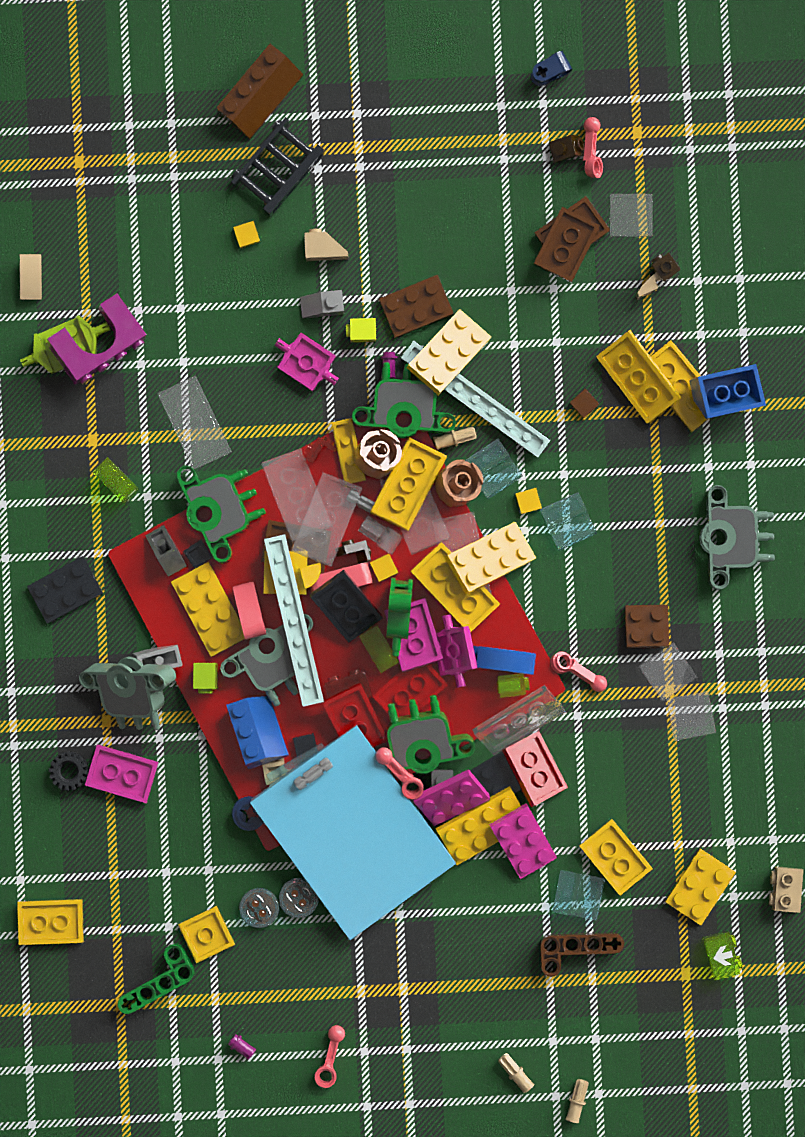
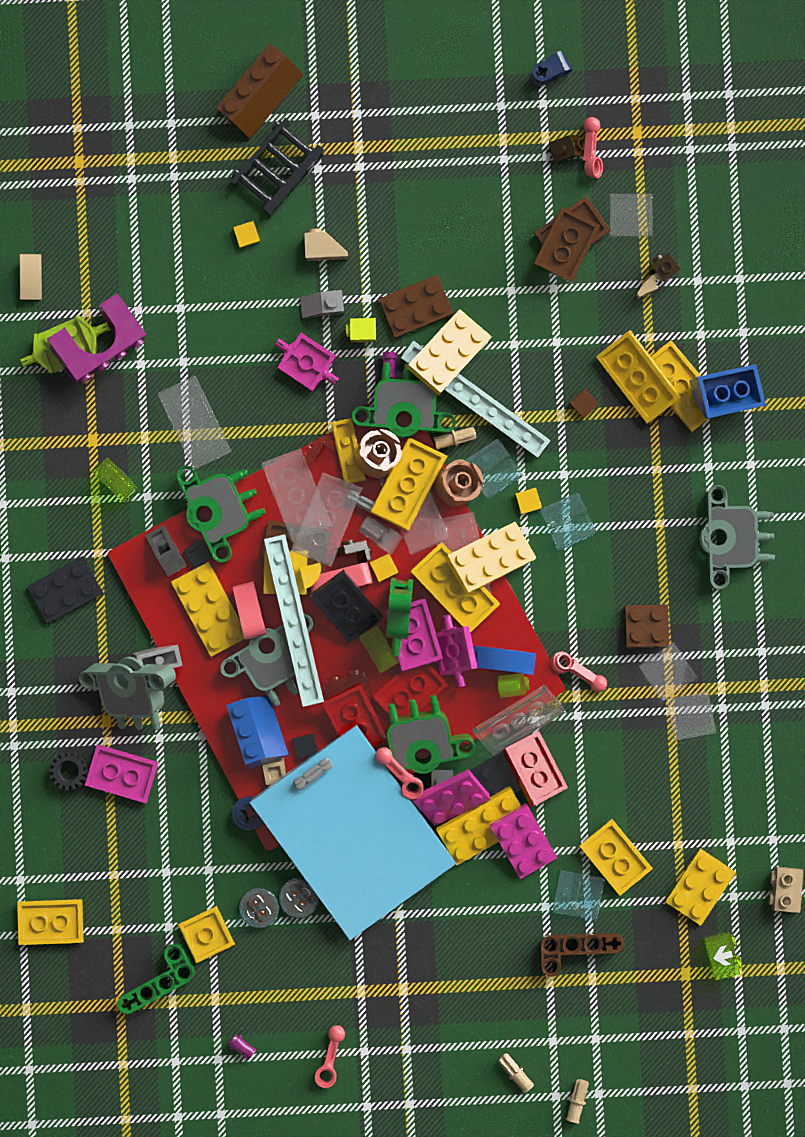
lime brick [193,663,218,693] -> none
clear light blue bar [266,743,324,782] -> none

